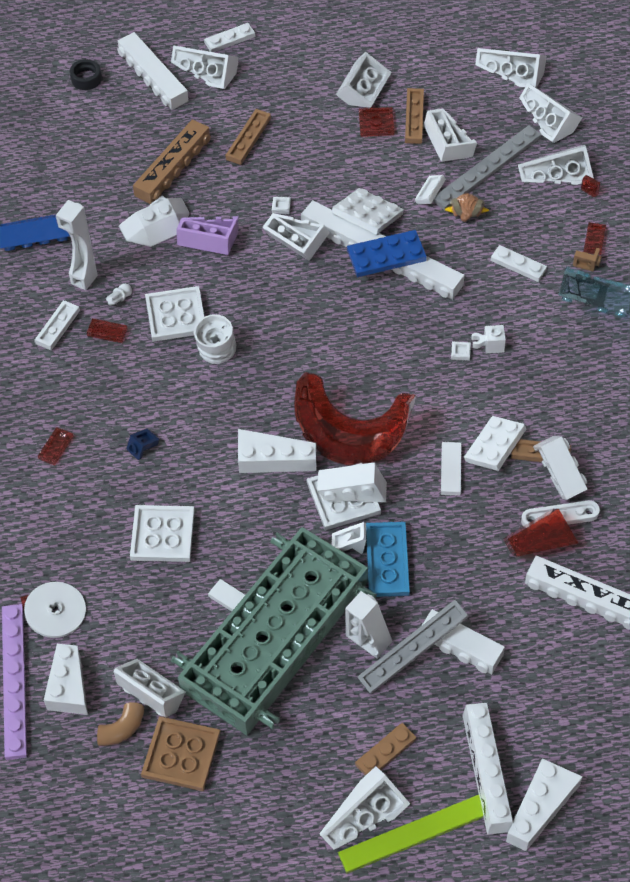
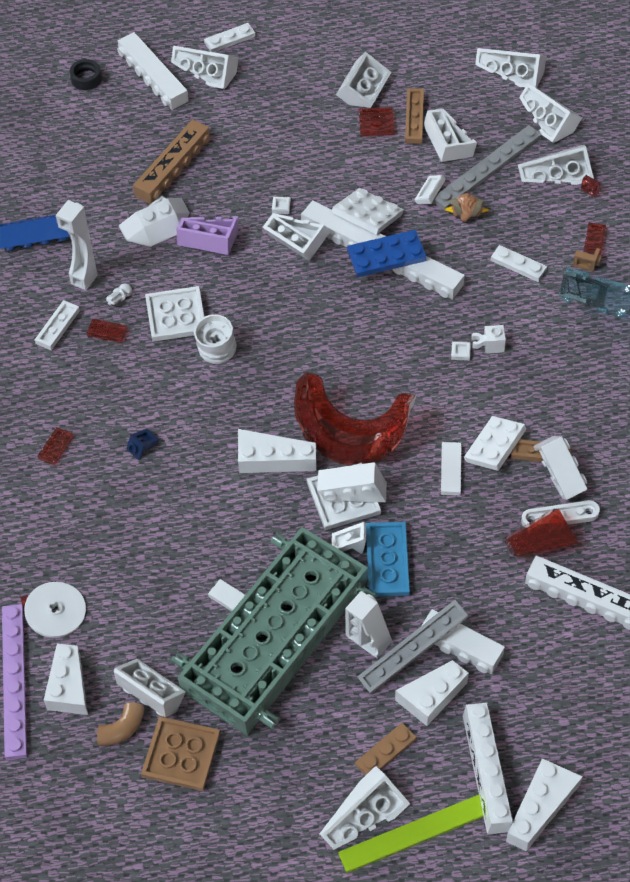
white plate [130,505,195,562] -> none
medium nougat plate [225,109,271,165] -> none
none -> white wedge [395,660,469,726]

